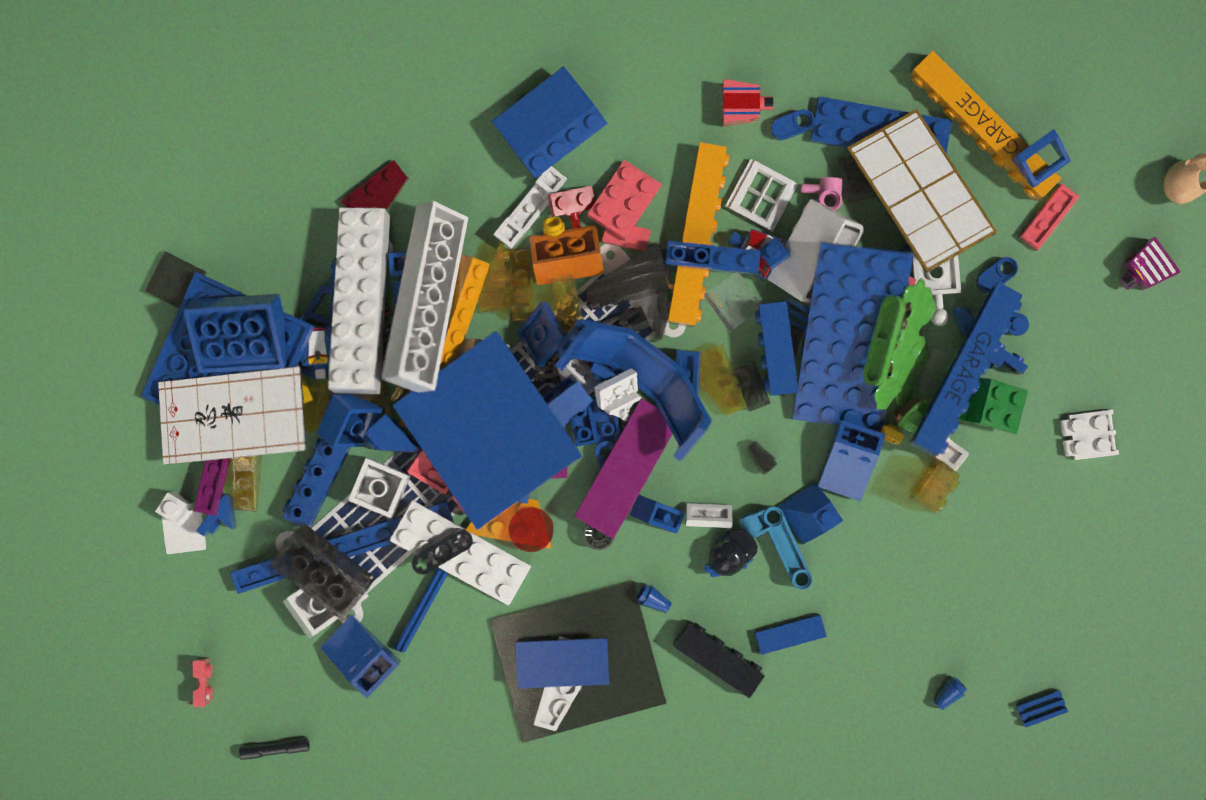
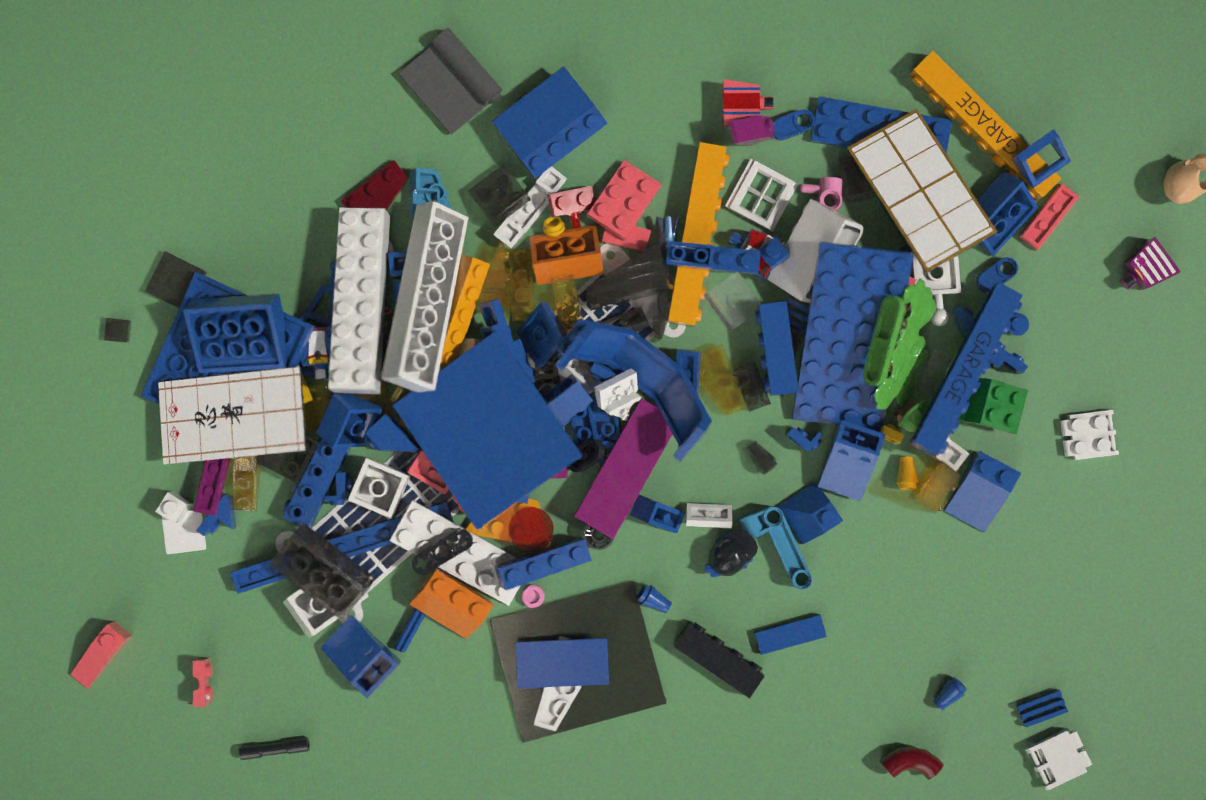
none -> coral slope [70,621,132,689]
none -> clear smoke plate [104,318,131,343]
none -> clear smoke slope [257,434,319,483]
none -> blue bracket [324,472,353,506]
none -> dark grey door [398,28,503,135]
none -> orange slope [409,567,494,639]
none -> dark azure slope [410,167,456,216]
none -> clear smoke plate [468,164,531,227]
none -> blue slope [479,299,535,383]
none -> blue brick [494,537,592,590]
none -> bright pink tile [522,585,545,608]
none -> black plate [568,439,605,472]
none -> flat silver piece [656,216,680,250]
none -> magenta slope [729,115,775,146]
none -> blue bracket [785,427,823,452]
none -> dark red cylinder [879,746,944,780]
none -> yellow cone [896,456,919,490]
none -> slope [944,451,1021,532]
none -> blue slope [977,171,1038,256]
none -> white plate [1026,729,1092,791]

